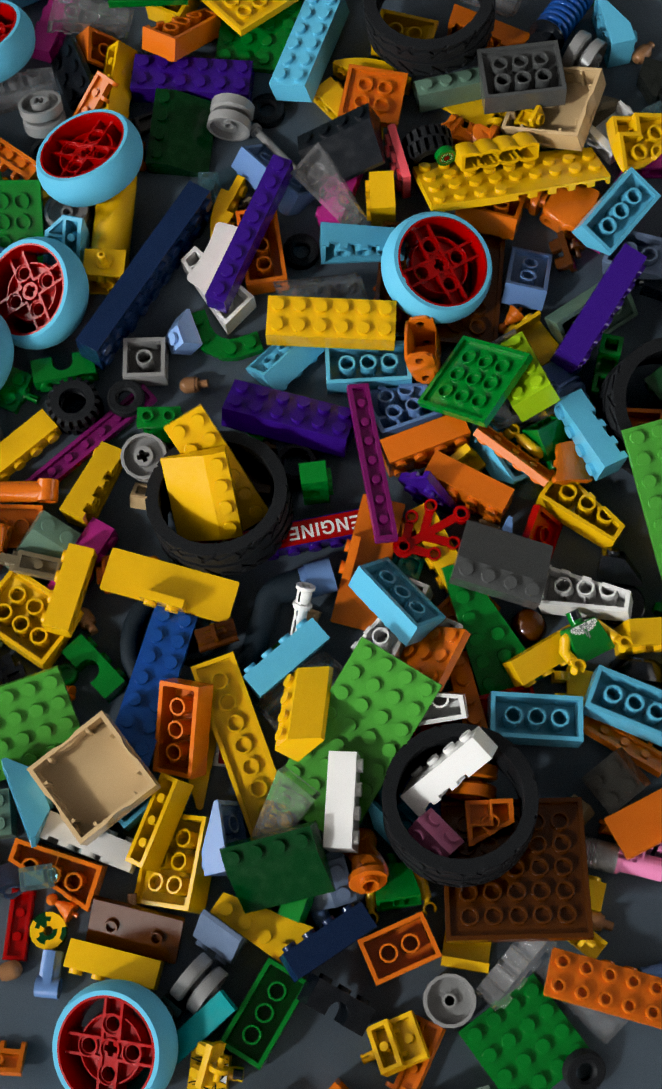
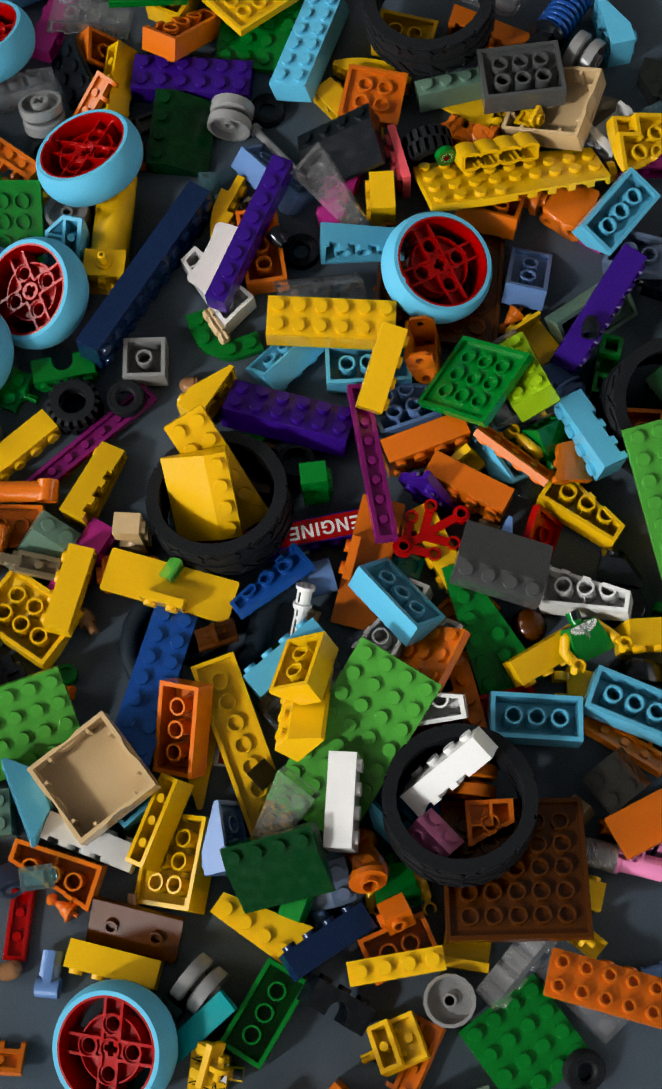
yellow piece [30,912,68,950] -> none
green arch [61,634,128,703] -> none
light grey wheel [120,433,170,483] -> none
tan slope [130,482,147,510] -> none
green panel [136,406,183,446] -> none
light blue slope [165,309,203,355] -> none
sand blue slope [193,909,249,965] -> none
reddish brown hips [548,231,585,273] -> none
medium nougat cylinder [592,910,614,931] -> none
medium nougat cylinder [632,41,655,65] -> none
none -> tan arch [112,512,154,554]
none -> bright green slope [159,557,184,584]
none -> yellow slope [177,364,237,420]
none -> tan axle [202,308,231,345]
none -> blue wing [230,542,316,620]
none -> black slope [247,758,280,791]
none -> black hose [266,225,288,248]
none -> yellow slope [269,631,339,705]
none -> yellow brick [346,945,447,988]
none -> yellow brick [355,321,410,415]
none -> orange brick [376,892,416,936]
none -> black hose [581,315,600,340]
none -> yellow tile [603,160,618,186]

